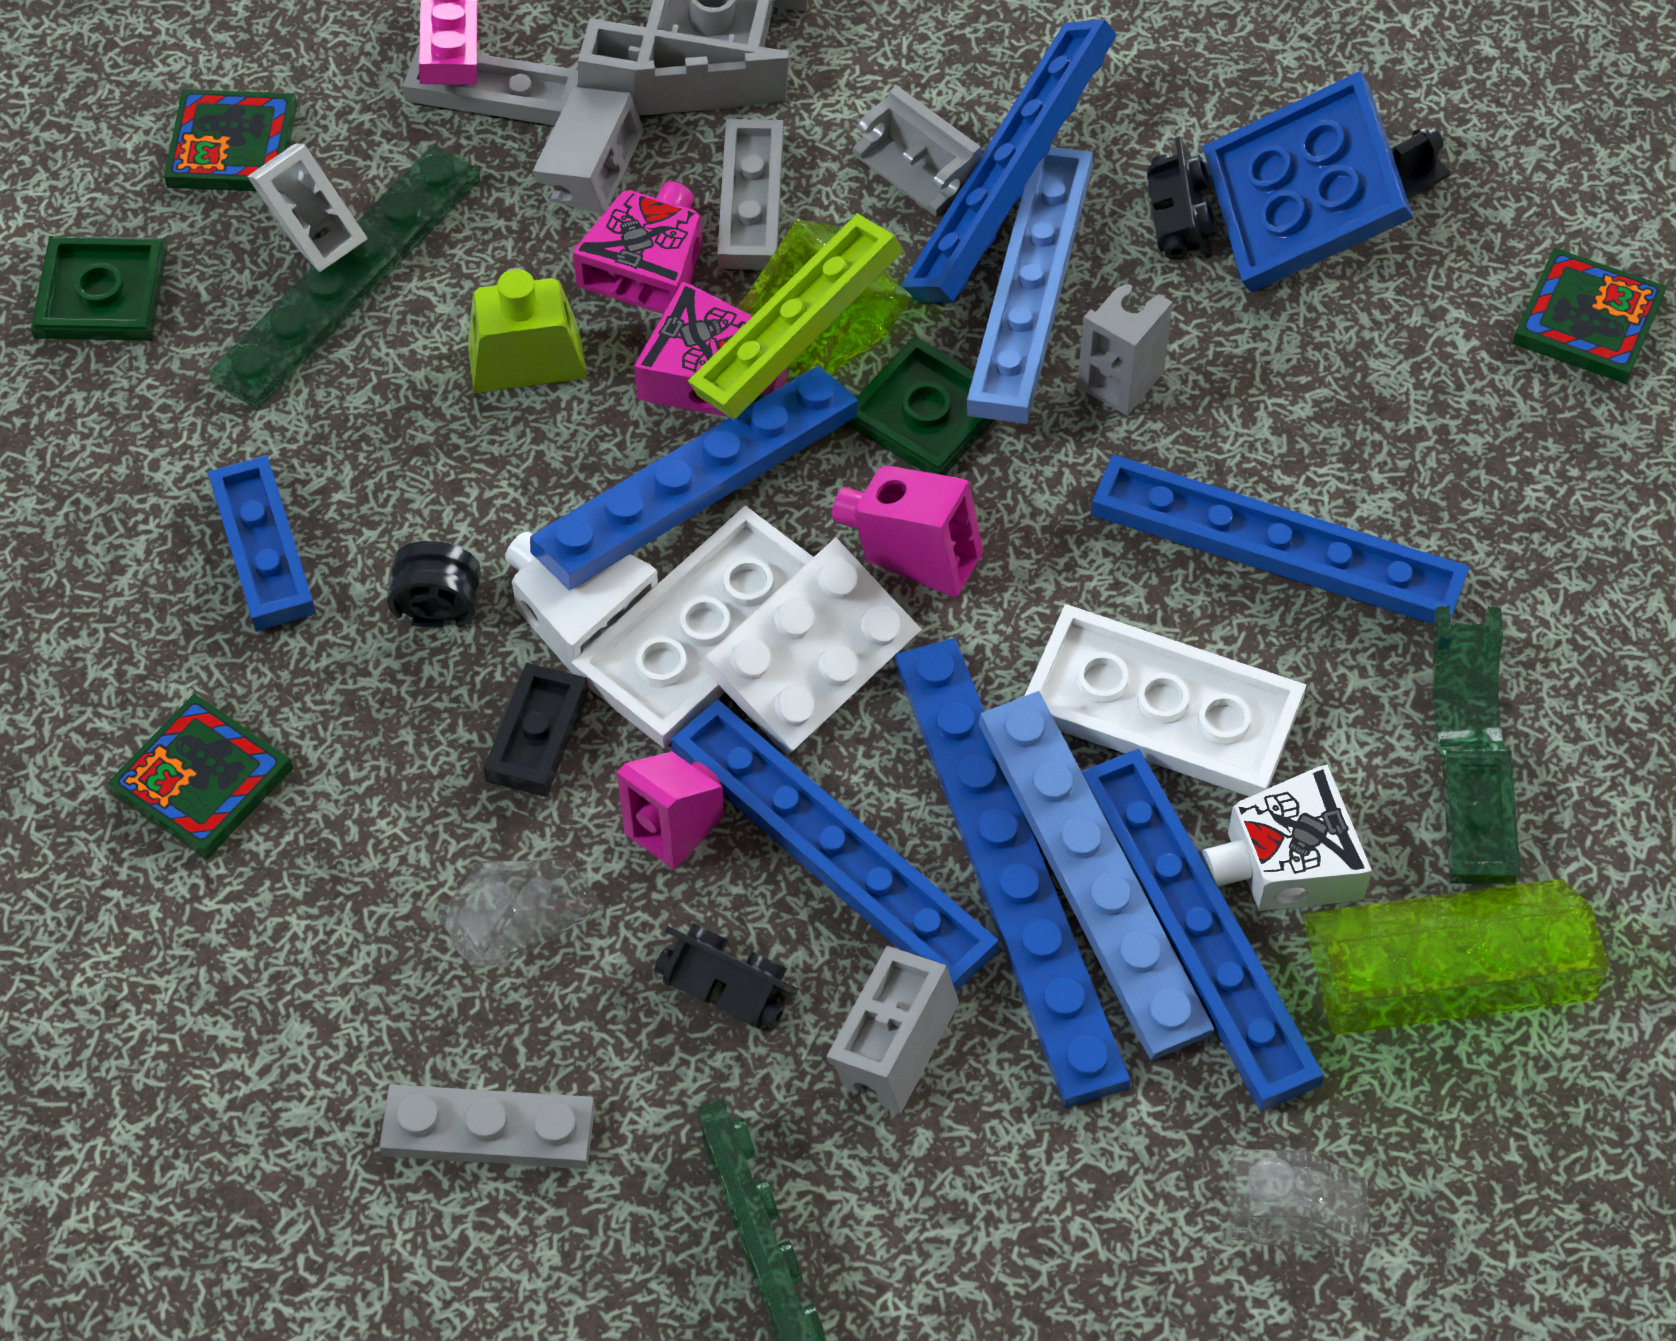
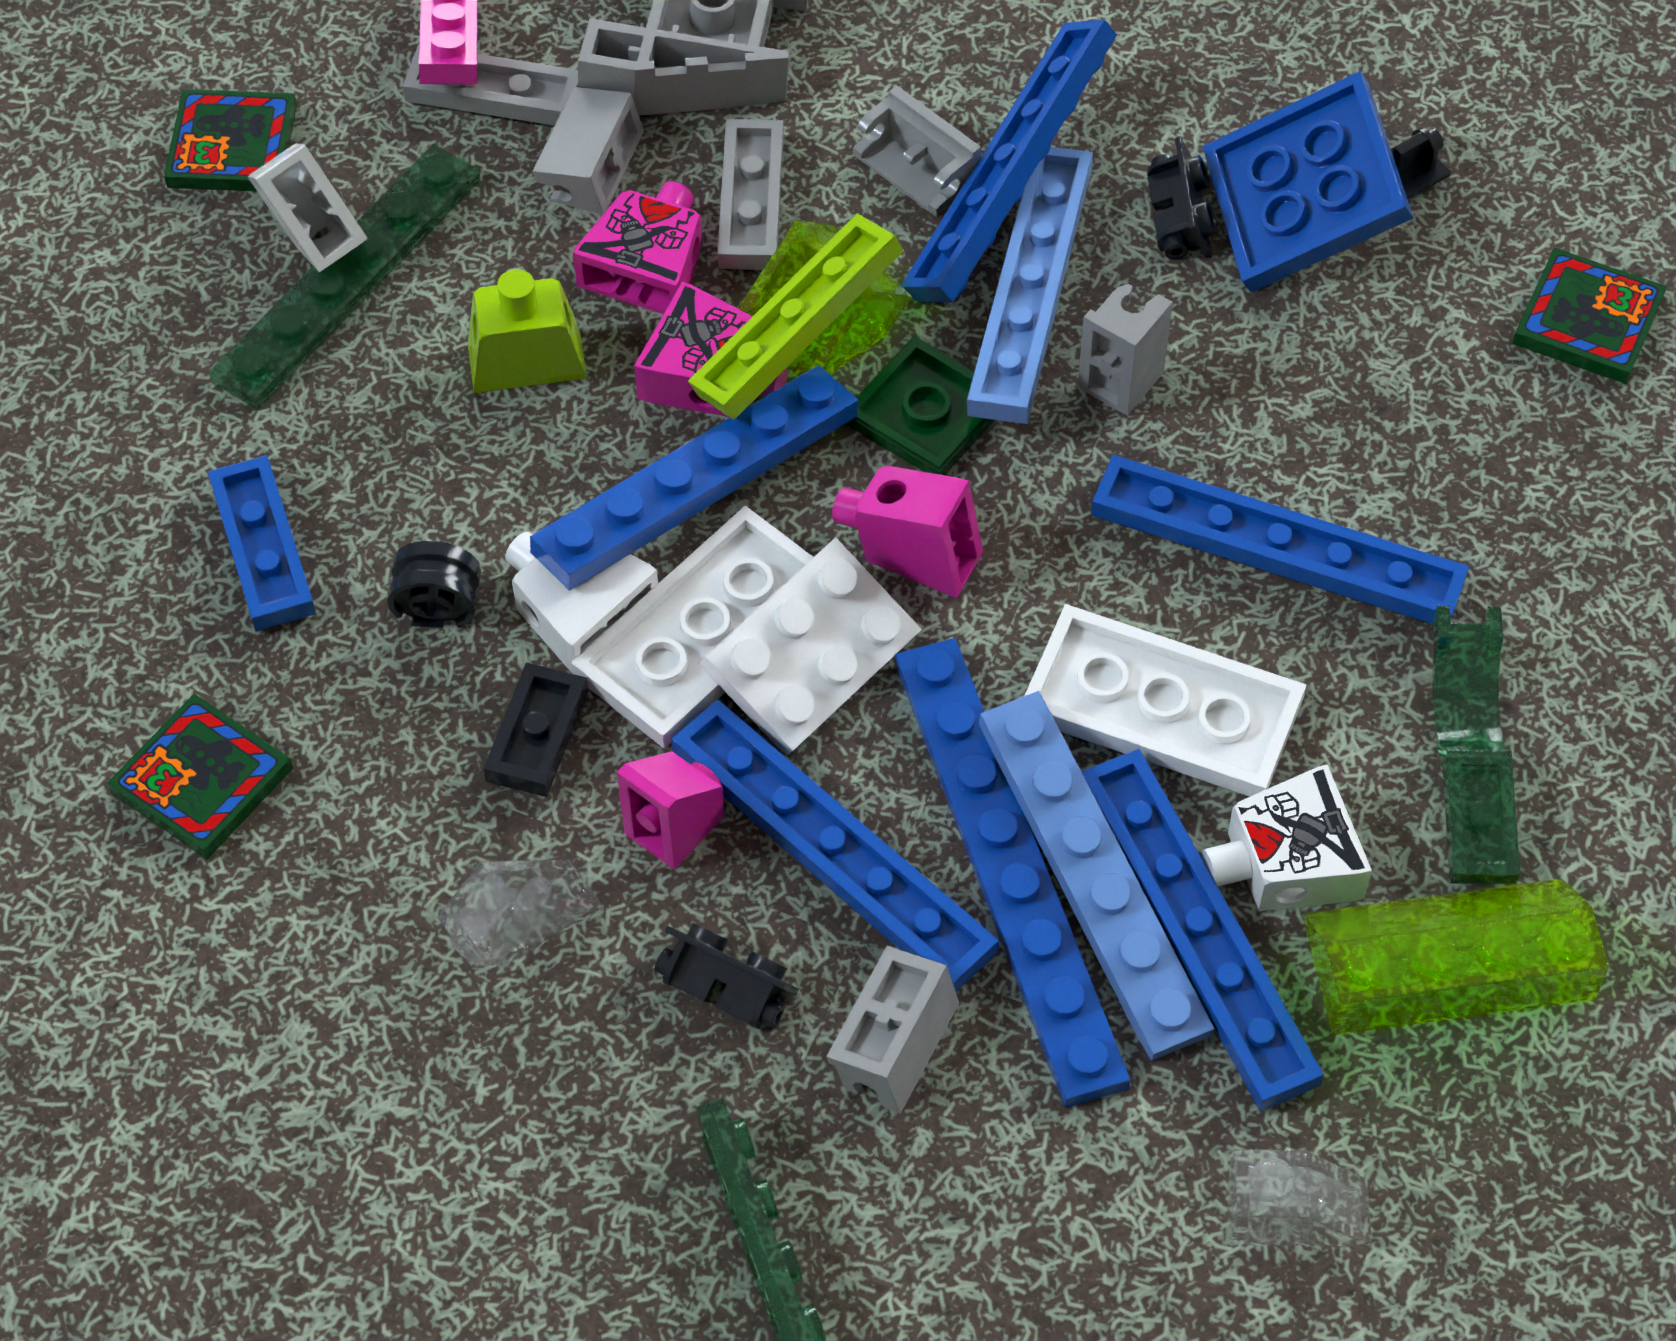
dark green tile [31,236,168,341] -> none
light grey plate [379,1084,595,1169] -> none

